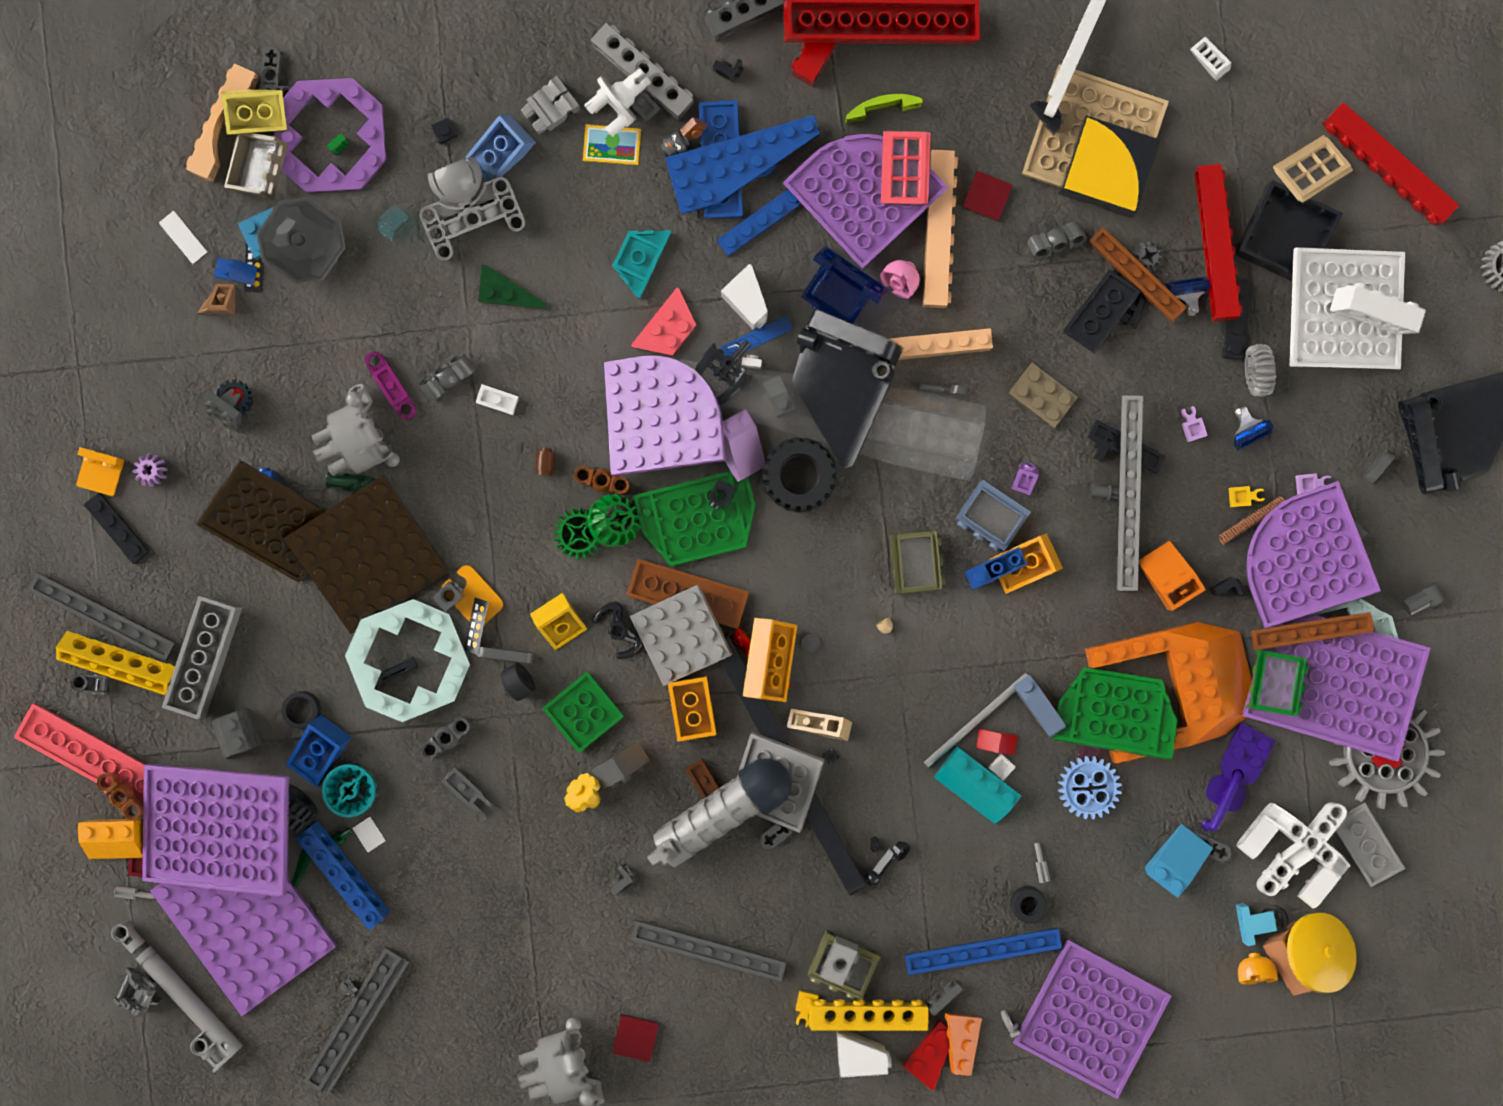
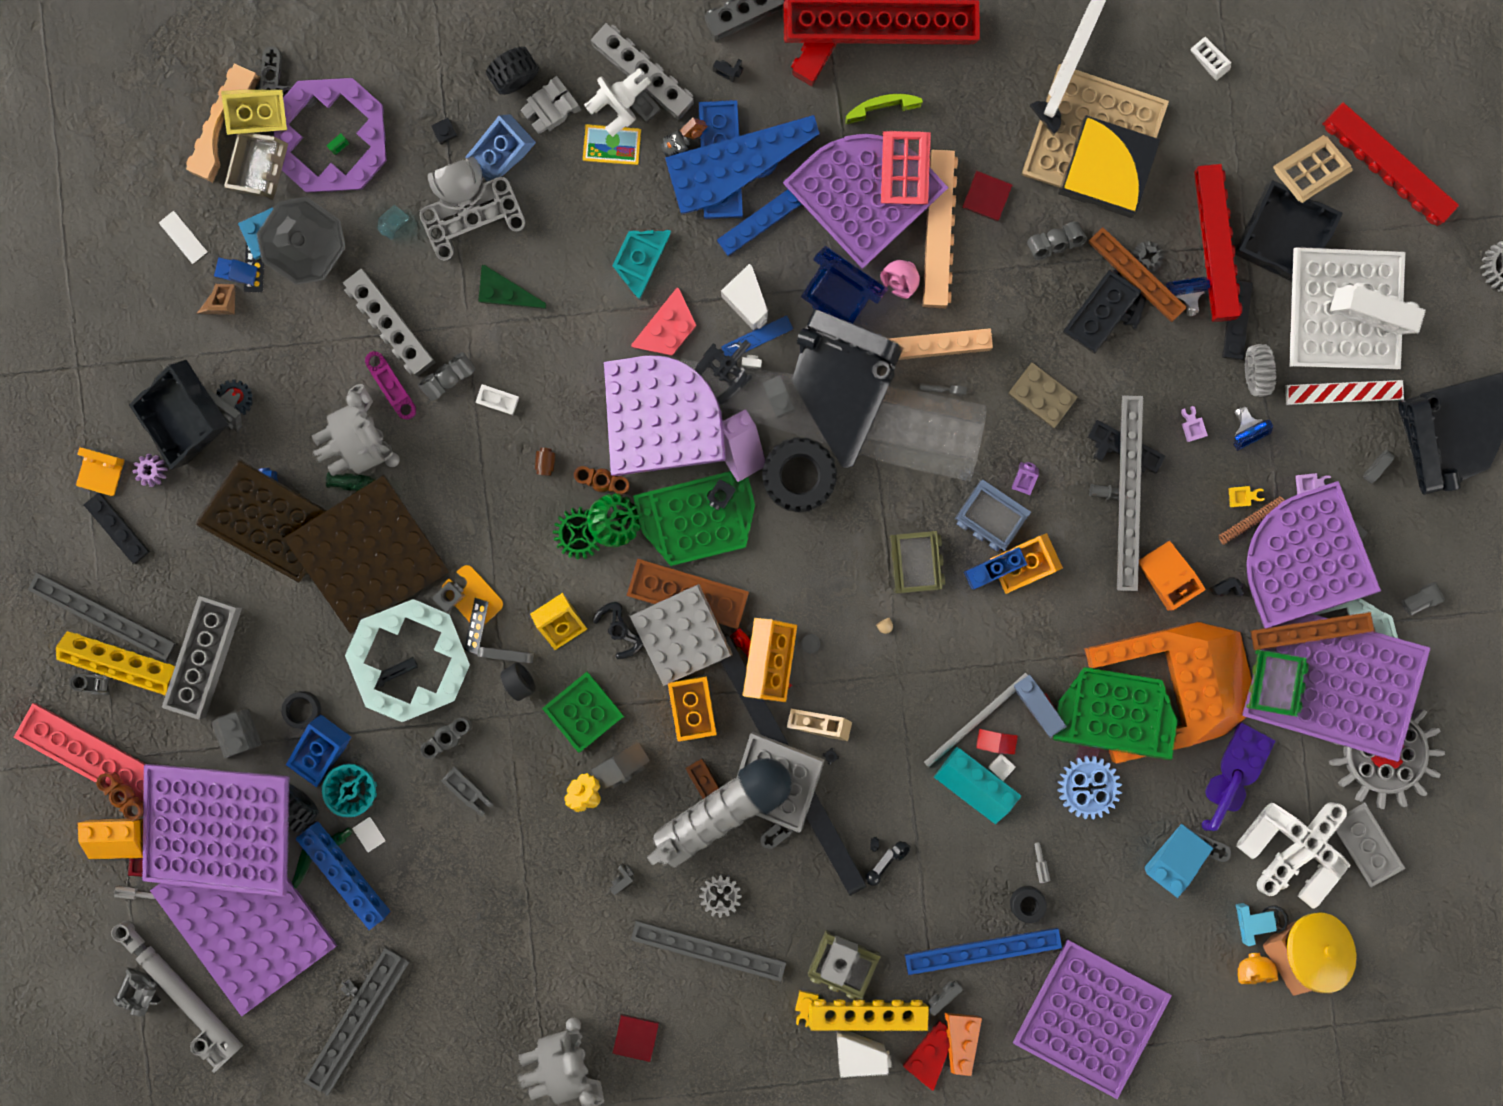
light grey piece [1001,1009,1020,1038] -> none
none -> black tile [129,359,229,470]
none -> light grey brick [343,269,436,376]
none -> black tyre [485,46,539,95]
none -> light grey gear [699,874,742,918]
none -> tile [1285,380,1404,405]

